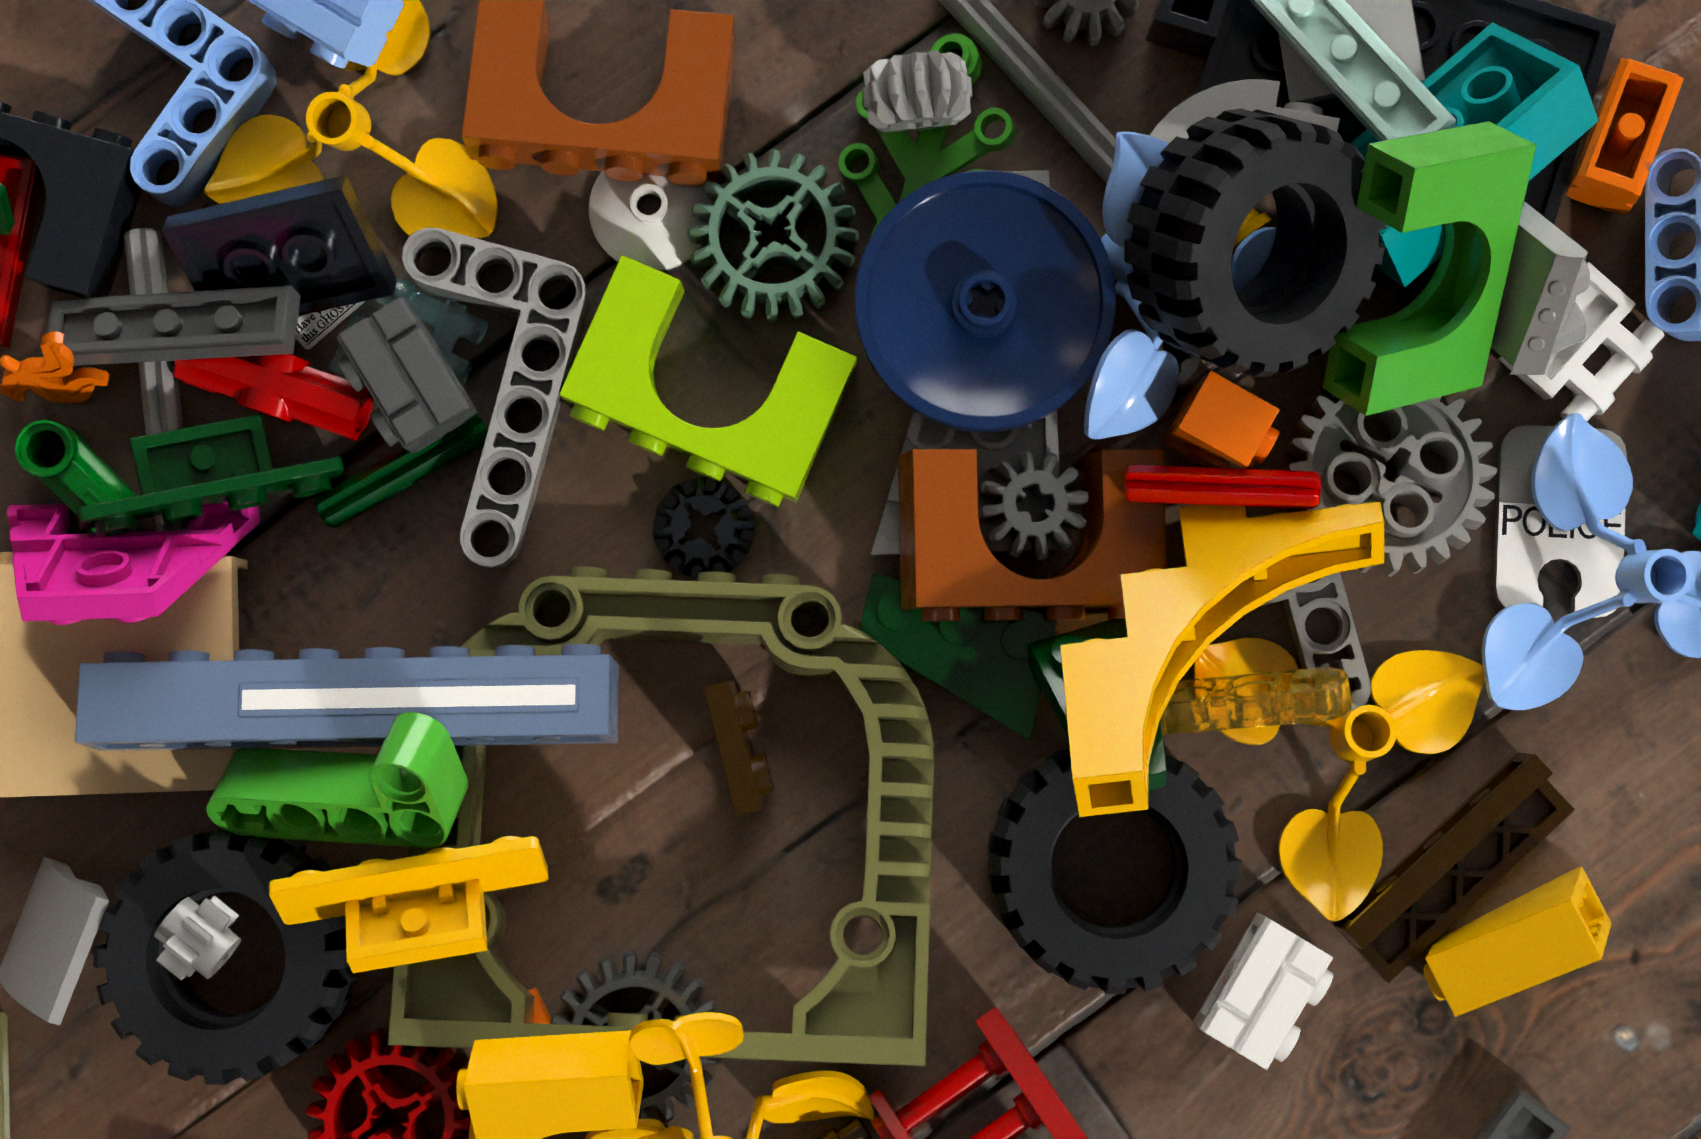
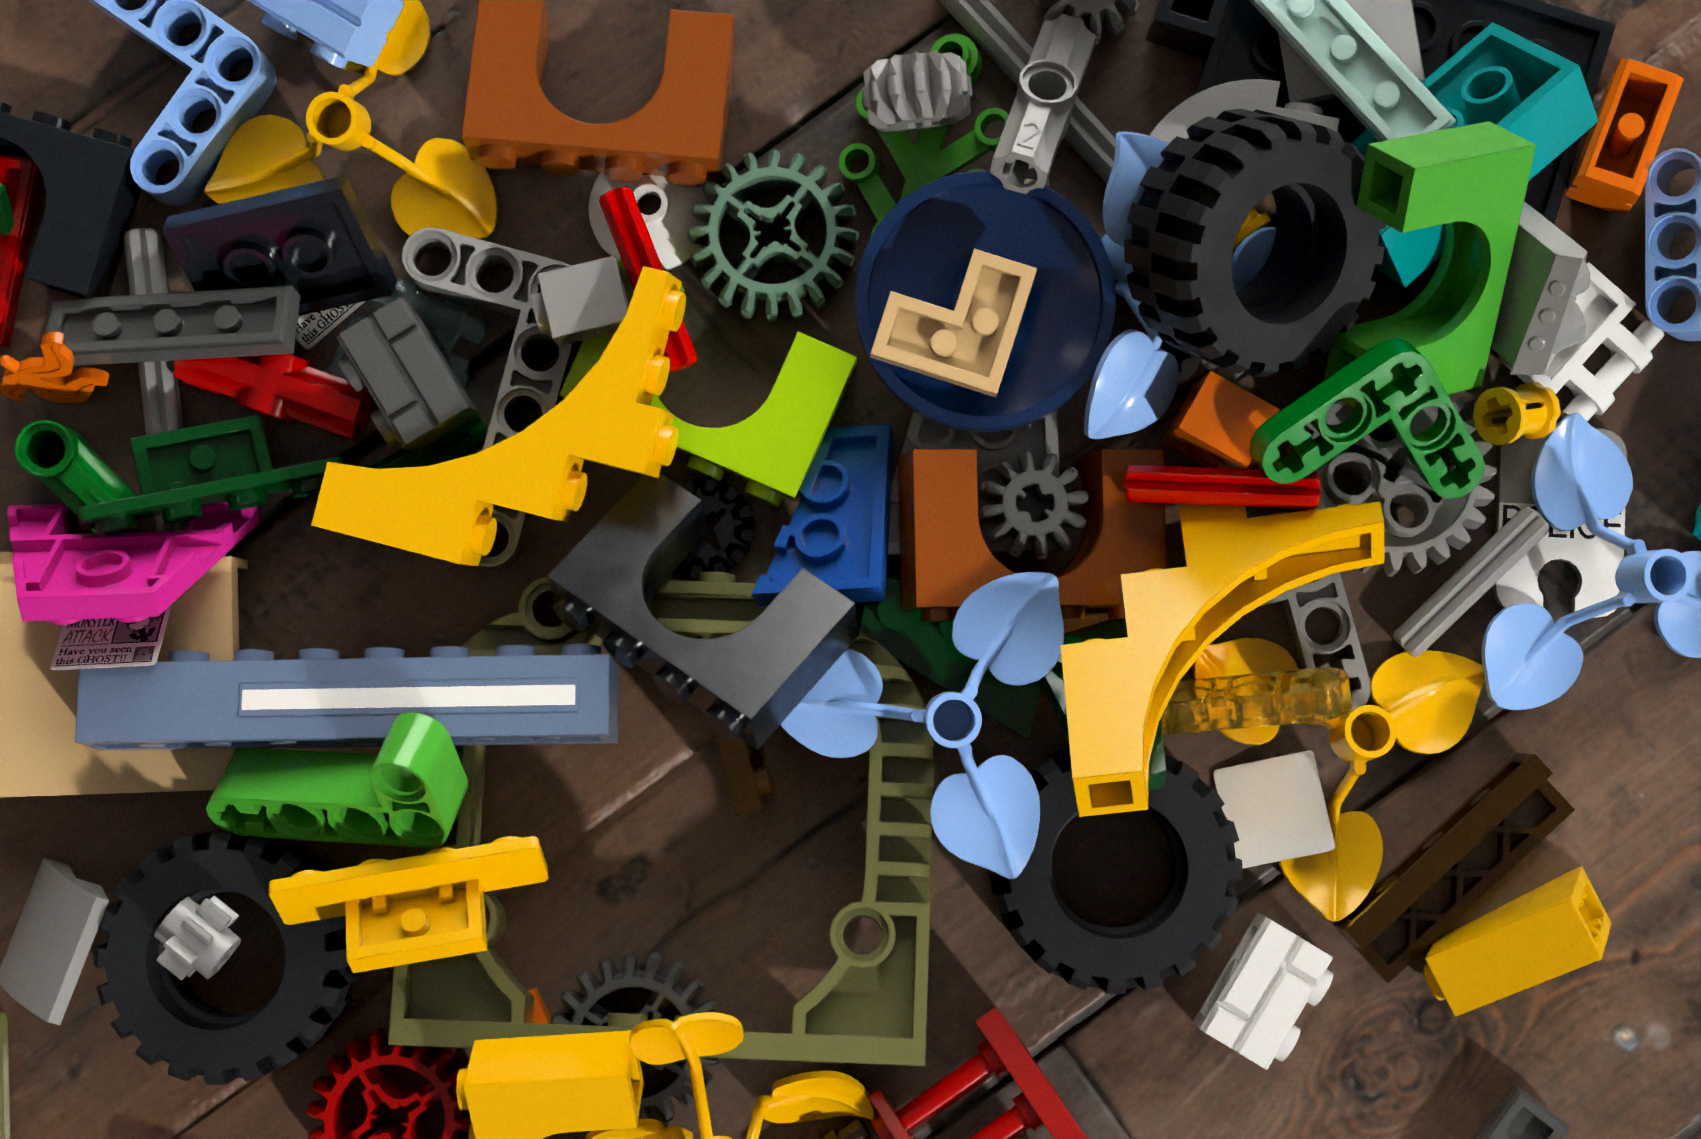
none -> sticker [50,604,172,670]
none -> yellow arch [311,266,686,567]
none -> light grey brick [531,256,629,346]
none -> black arch [547,473,859,750]
none -> red axle [599,186,697,372]
none -> blue wing [752,424,894,607]
none -> light blue plant [780,572,1064,879]
none -> tan plate [870,248,1037,398]
none -> light grey piece [990,14,1096,195]
none -> white sticker [1213,750,1335,869]
none -> green beam [1250,338,1485,499]
none -> light grey axle [1393,506,1550,657]
none -> yellow bush [1473,382,1561,445]

